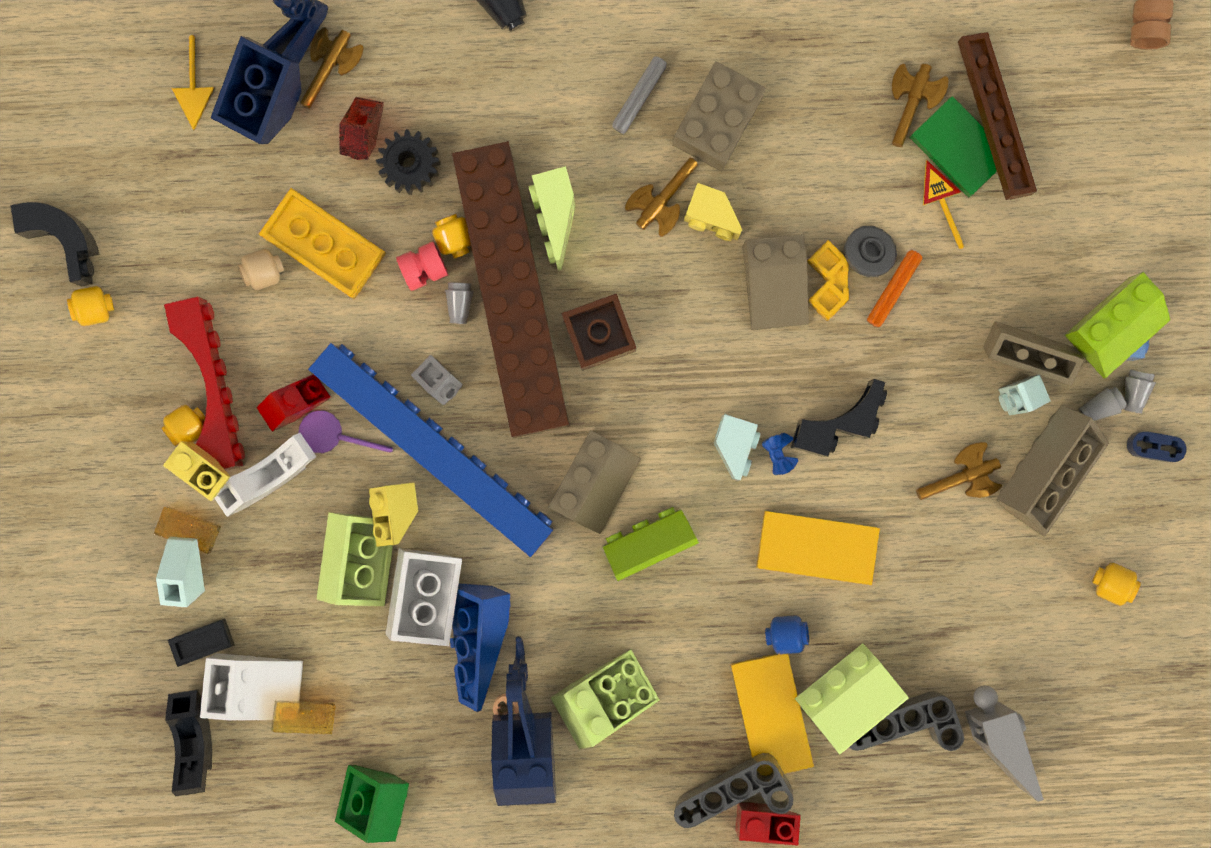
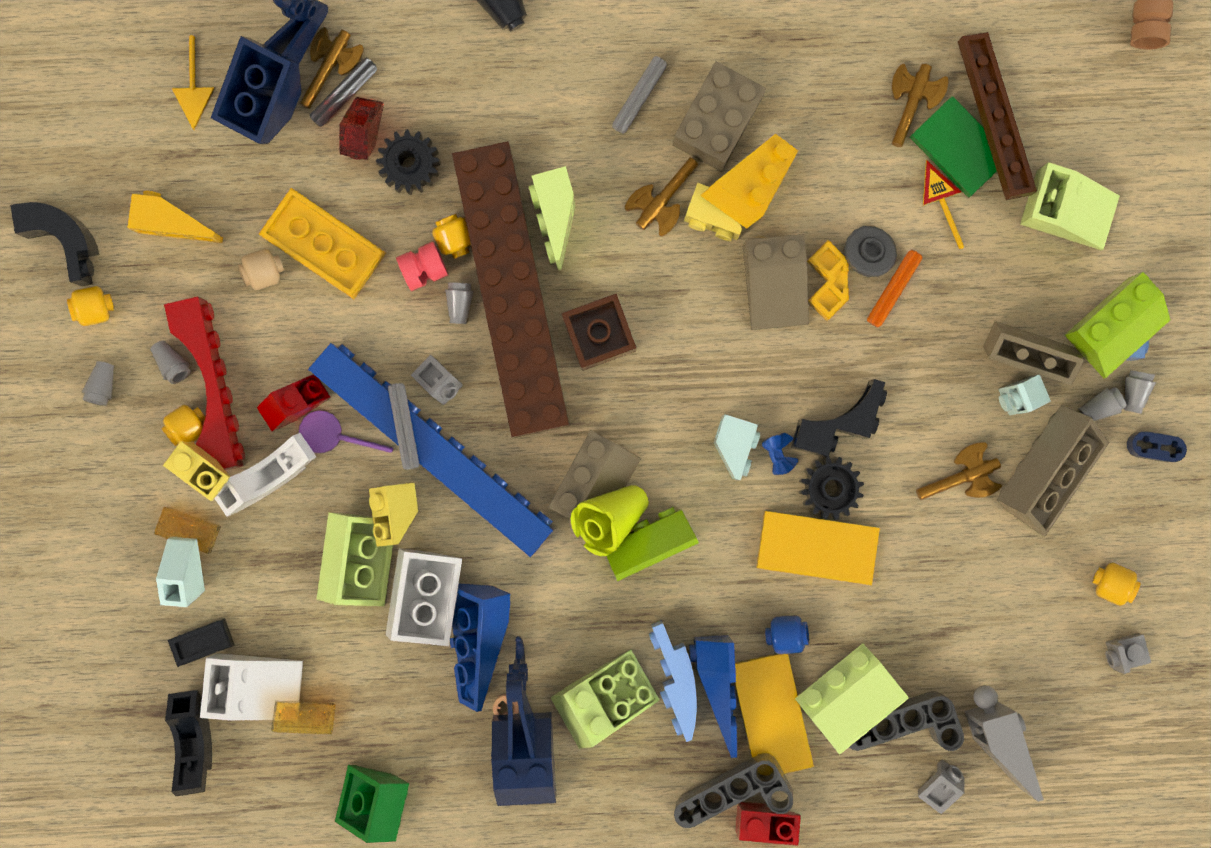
none -> light grey cone [82,361,114,406]
none -> yellow slope [127,191,223,243]
none -> light grey cone [150,341,191,384]
none -> dark grey axle [309,57,377,127]
none -> light grey axle [388,383,419,470]
none -> neon yellow cone [571,485,649,556]
none -> light blue slope [649,620,697,742]
none -> blue wedge [689,635,737,758]
none -> yellow wedge [700,134,799,229]
none -> black gear [799,457,864,520]
none -> light grey bracket [918,760,965,814]
none -> yellowish green slope [1020,162,1120,250]
none -> light grey bracket [1105,633,1151,674]

